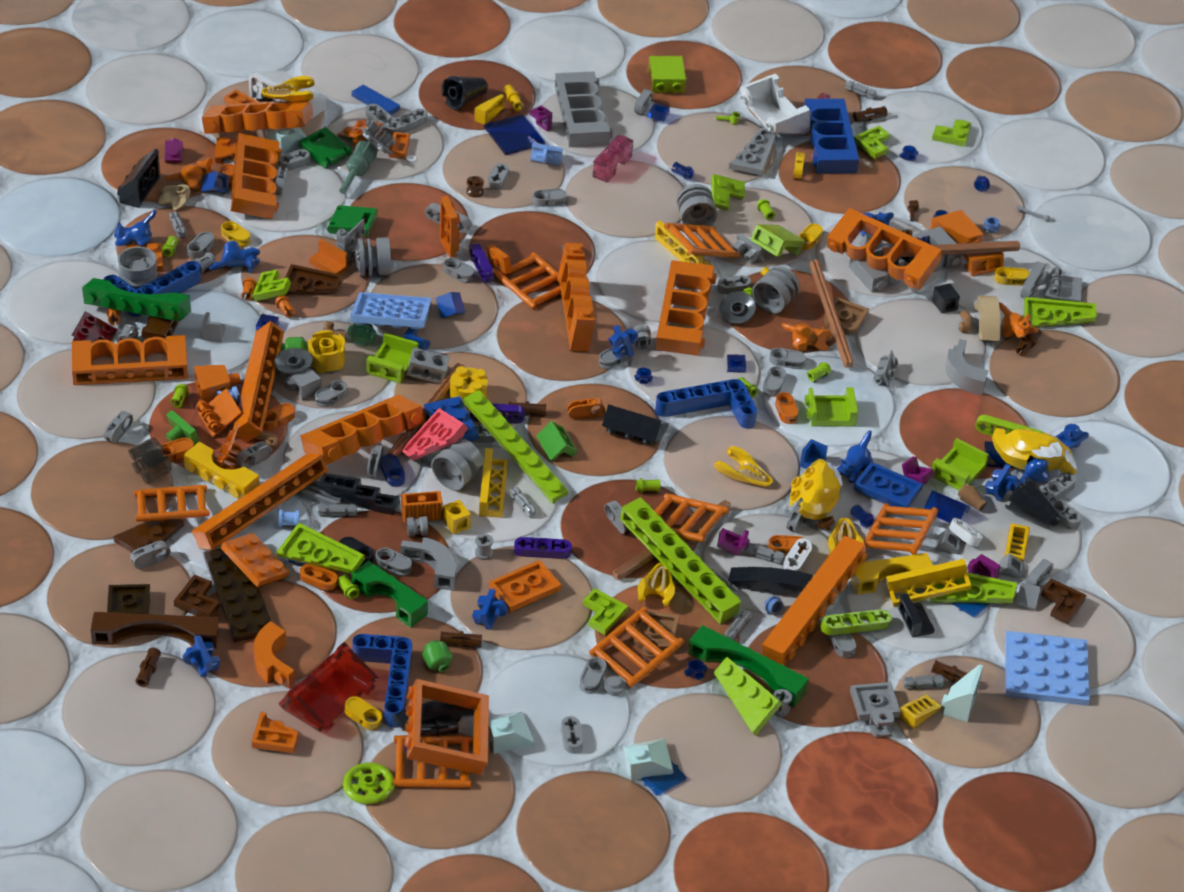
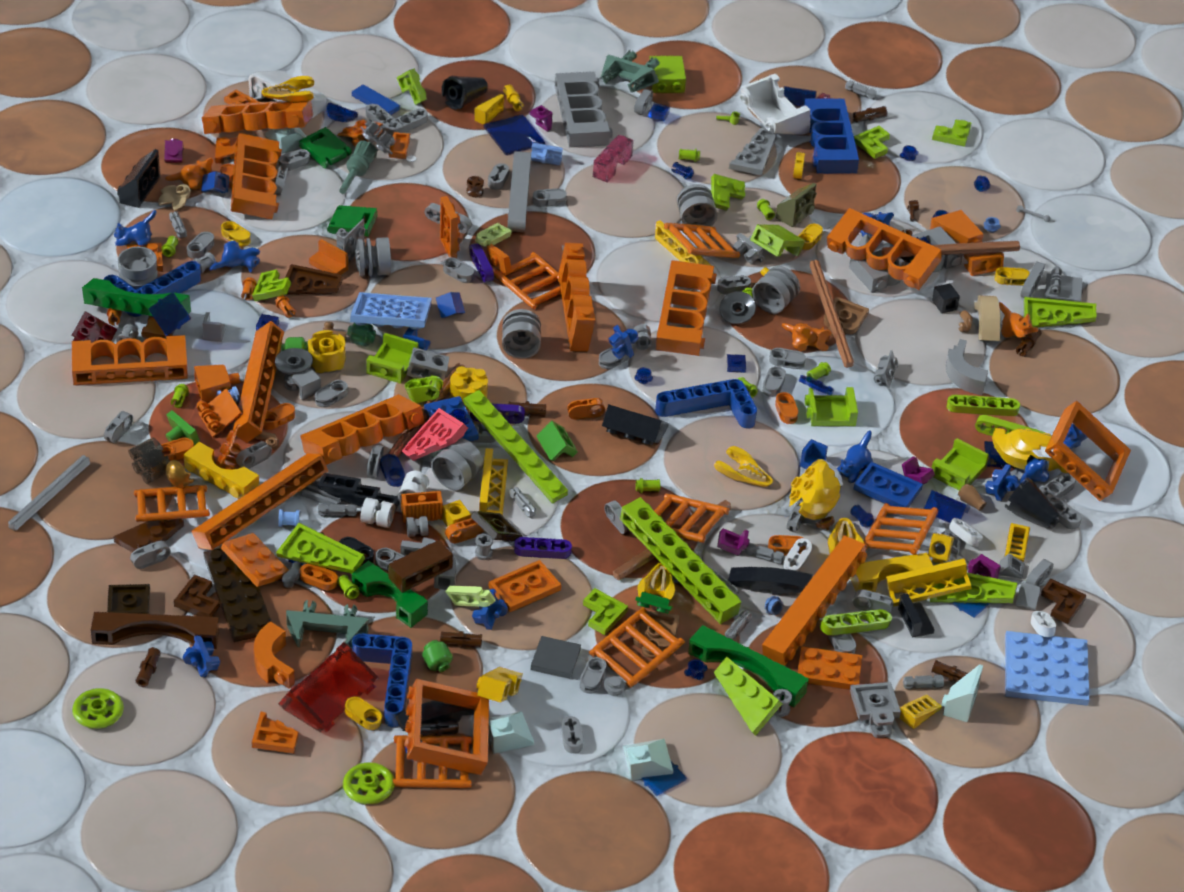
none -> light grey axle [8,455,90,531]
none -> lime plate [72,688,124,729]
none -> clear blue piece [148,292,192,336]
none -> pearl gold hair [166,460,195,488]
none -> dark grey arm [282,562,302,588]
none -> sand green hose [286,600,368,652]
none -> clear blue tile [327,102,358,122]
none -> white wheel [361,498,395,528]
none -> reddish brown brick [388,540,453,593]
none -> lime plate [396,68,427,105]
none -> white wheel [398,471,430,502]
none -> lime piece [404,376,443,403]
none -> orange piece [445,518,484,544]
none -> yellowish green hinge [445,586,496,607]
none -> clear blue plate [449,409,469,425]
none -> dark brown plate [471,511,523,542]
none -> yellowish green hinge [475,223,512,247]
none -> yellow arch [476,666,523,703]
none -> light grey wheel [502,309,541,359]
none -> light grey beam [507,151,531,233]
none -> dark grey tile [530,636,581,679]
none -> sand green hose [601,50,660,93]
none -> green piece [635,592,673,614]
none -> lime pin [679,149,701,162]
none -> olive slope [776,183,817,227]
none -> clear blue panel [784,86,817,106]
none -> clear blue tile [798,374,834,396]
none -> orange plate [798,646,862,690]
none -> light grey piece [853,590,894,613]
none -> yellow brick [928,533,954,563]
none -> lime beam [946,395,1020,416]
none -> white beam [1031,611,1056,637]
none -> orange window [1045,401,1131,501]

